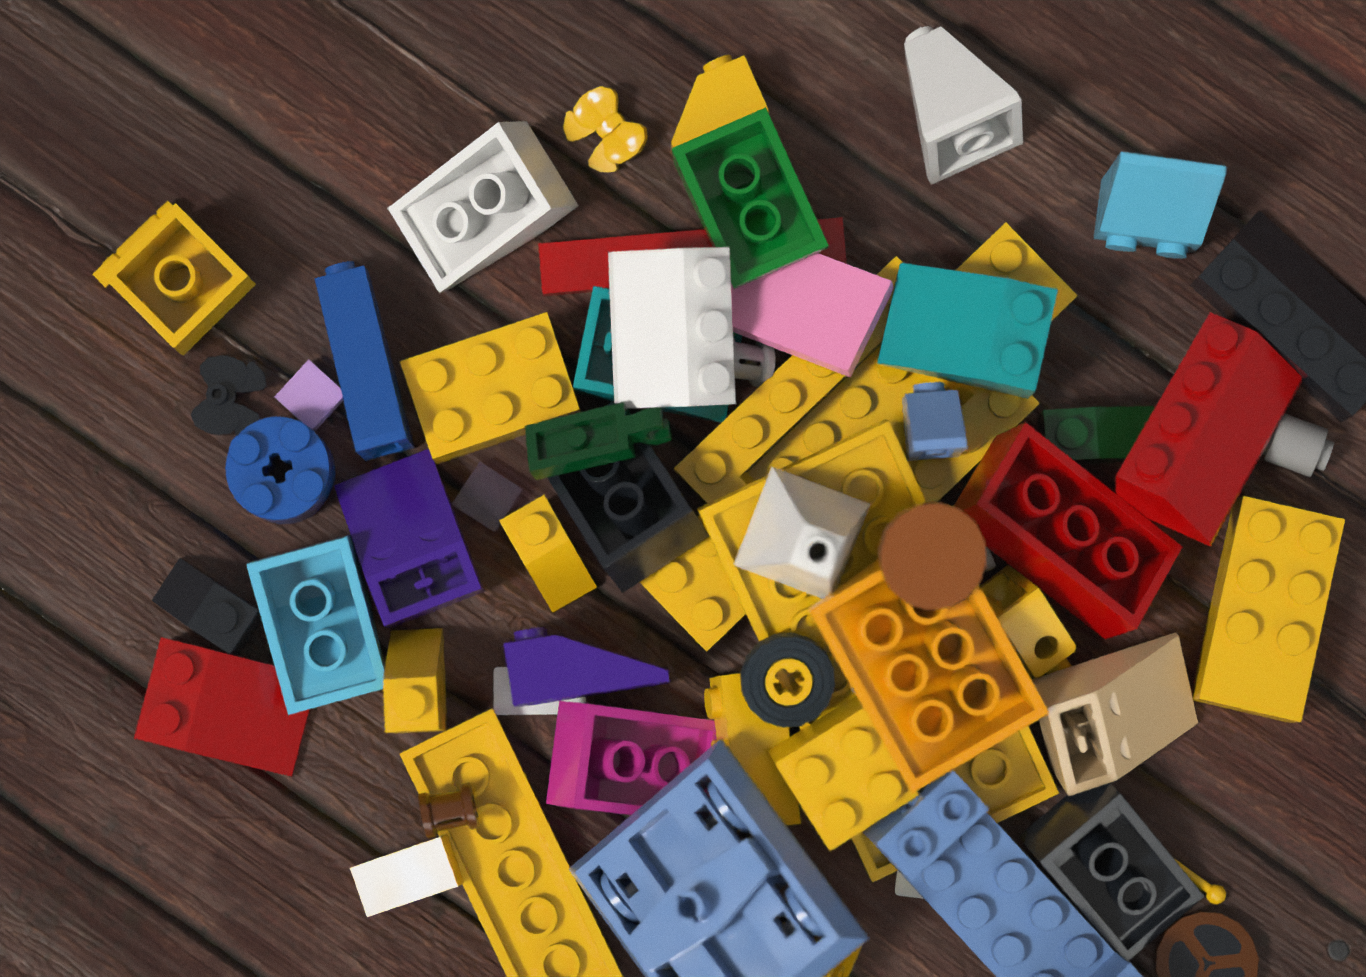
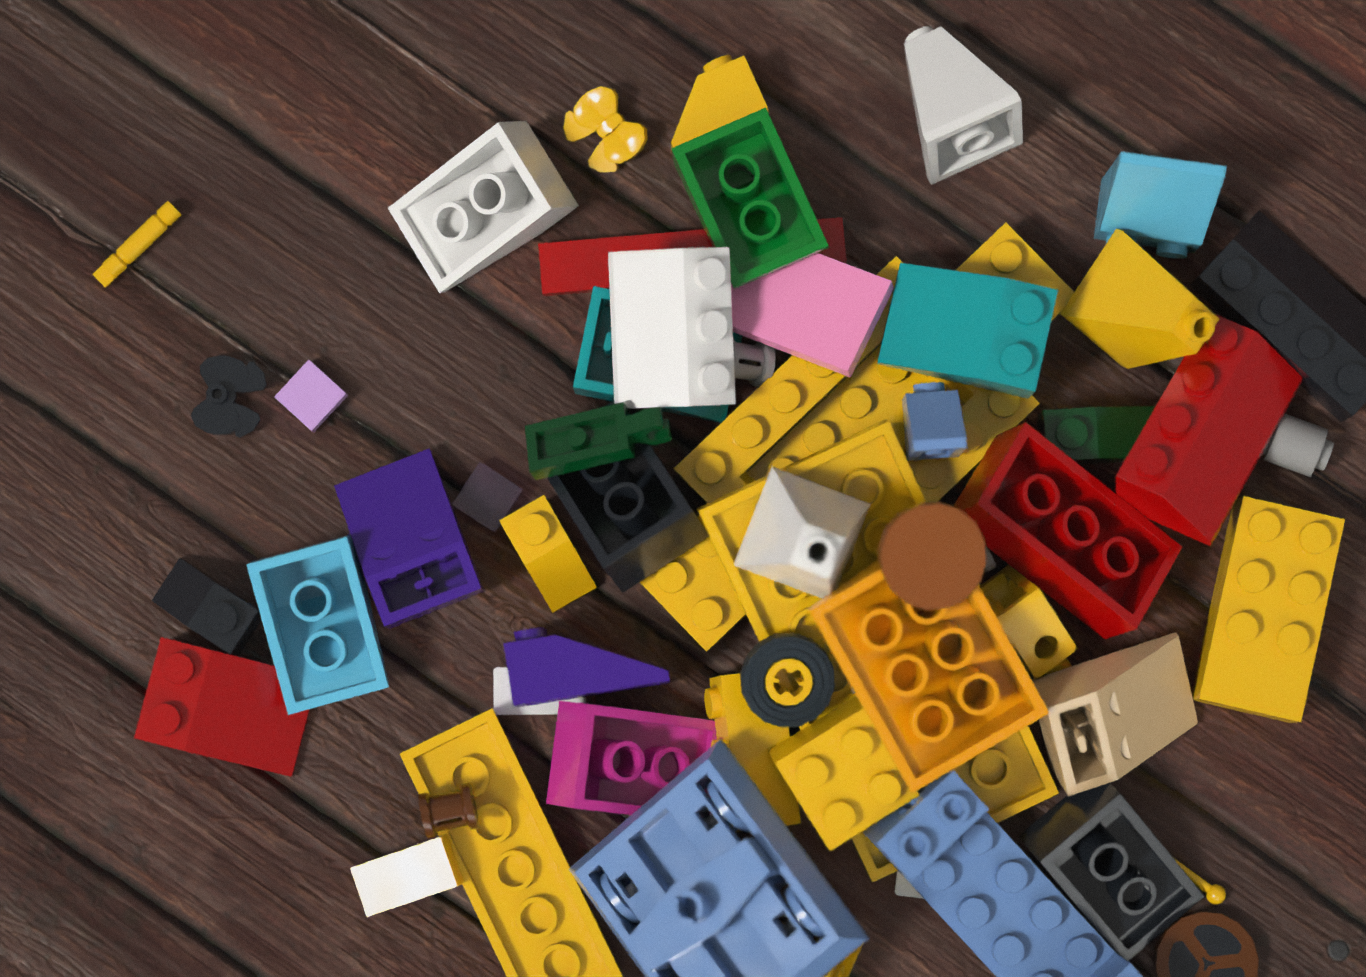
yellow brick [102,203,256,356] -> none
blue brick [225,417,336,524] -> none
blue slope [314,261,415,461] -> none
yellow slope [383,628,448,733] -> none
yellow brick [400,312,581,464] -> none
none -> yellow slope [1060,228,1219,369]

